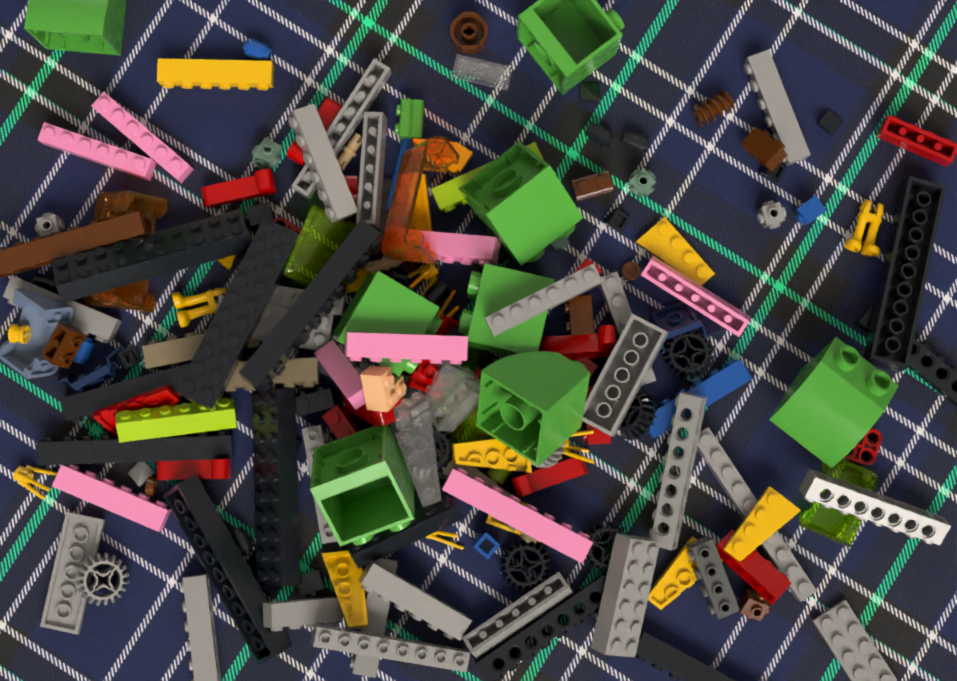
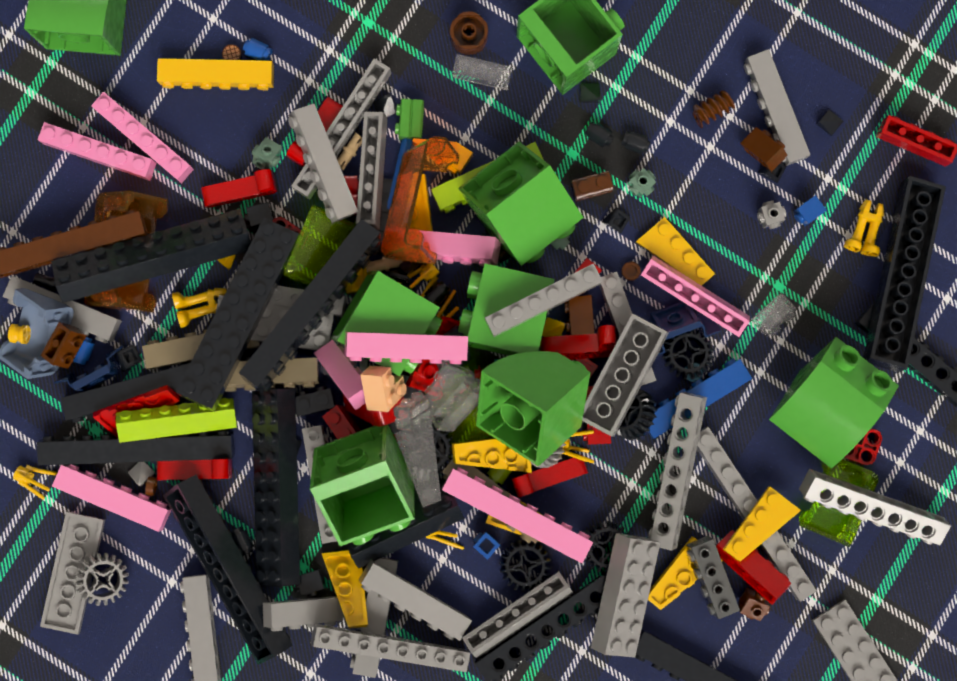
light grey brick [35,213,65,238] -> none
none -> tile [222,44,242,60]
none -> black slope [373,93,397,117]
none -> yellow slope [542,317,566,337]
none -> clear brick [751,293,797,336]

